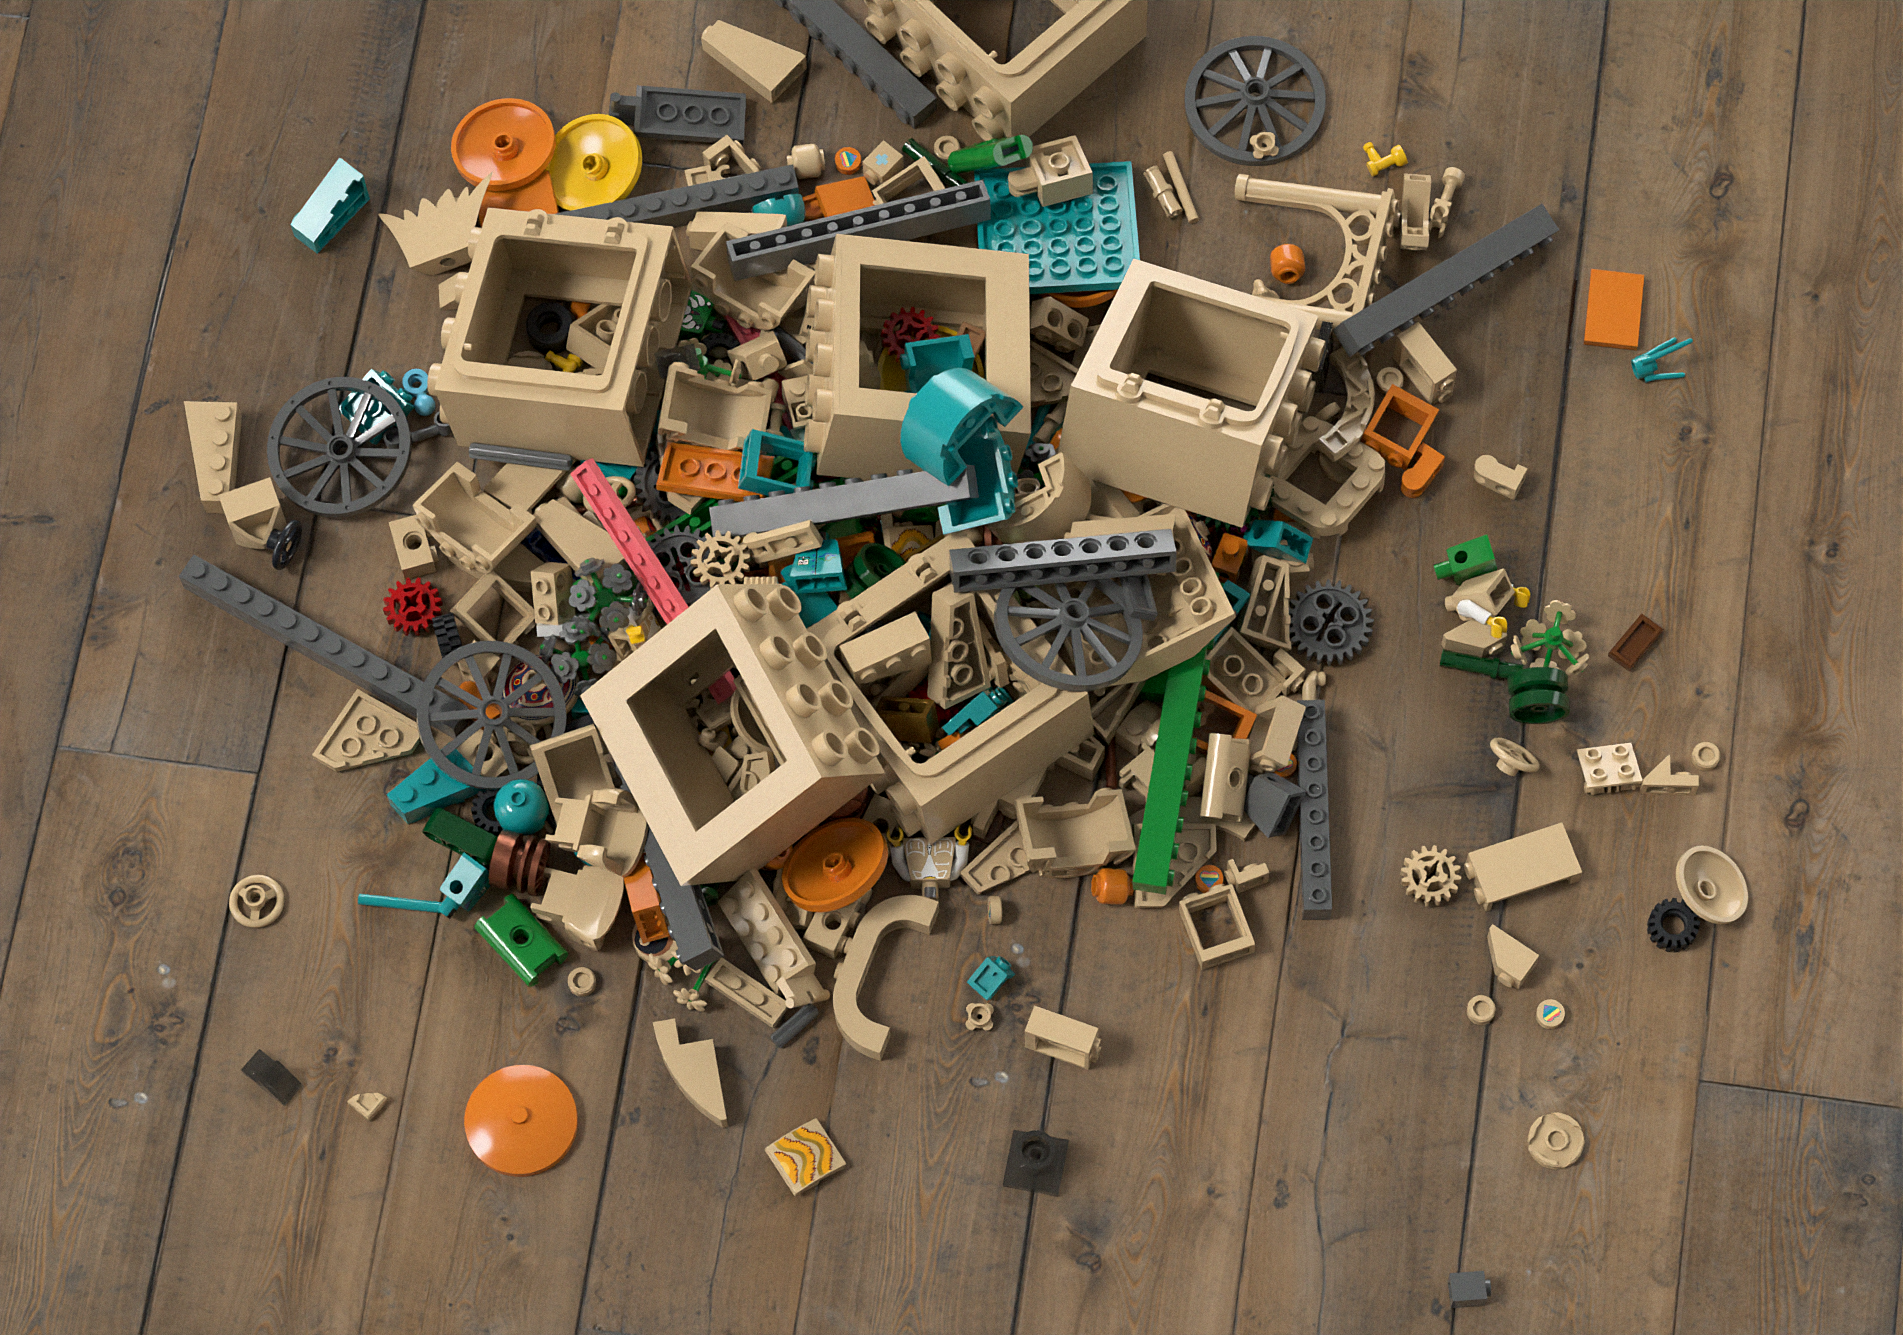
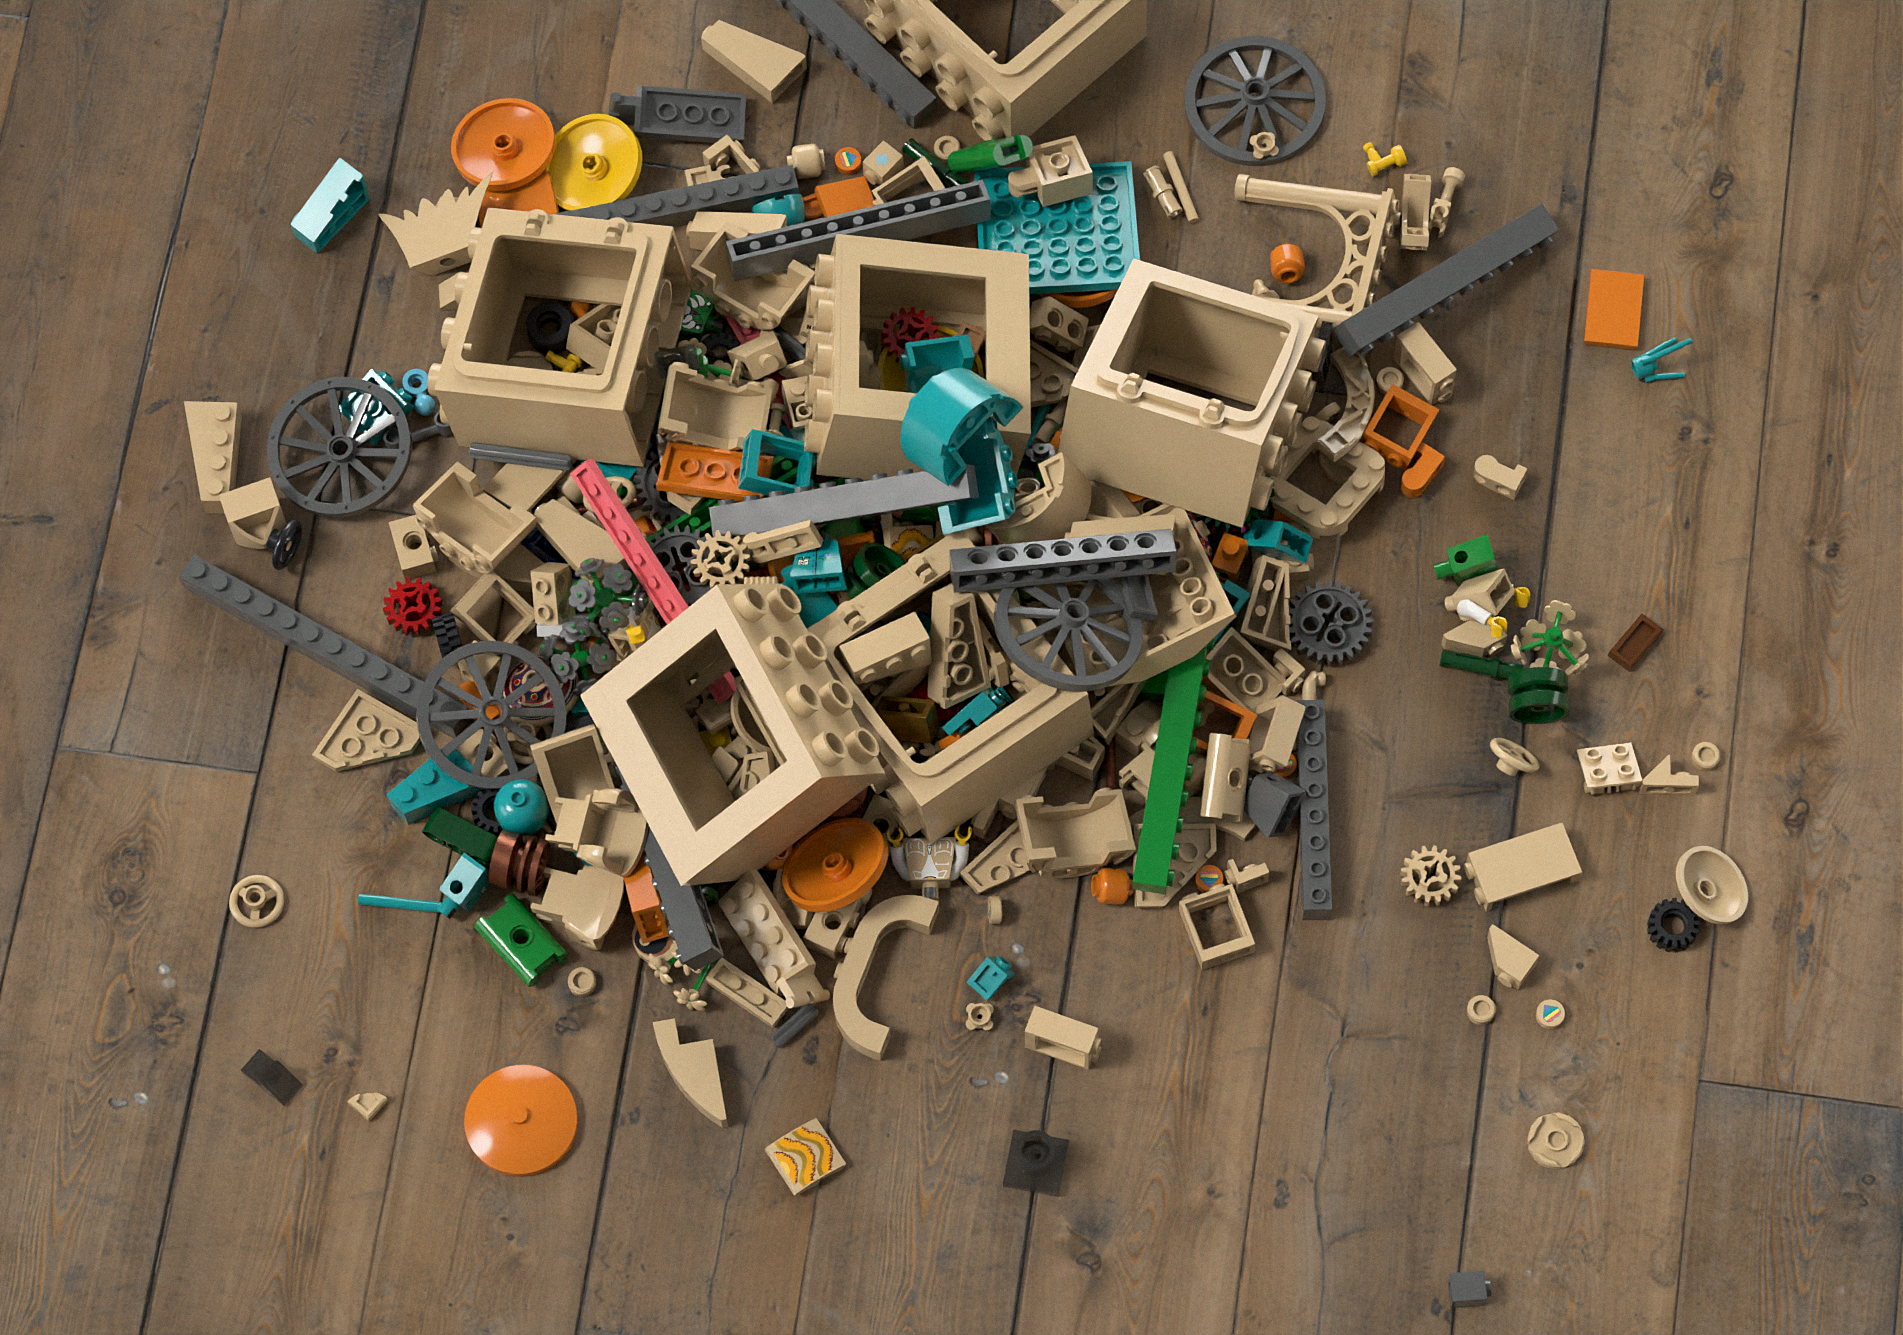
tan arm [698,728,728,752] -> none

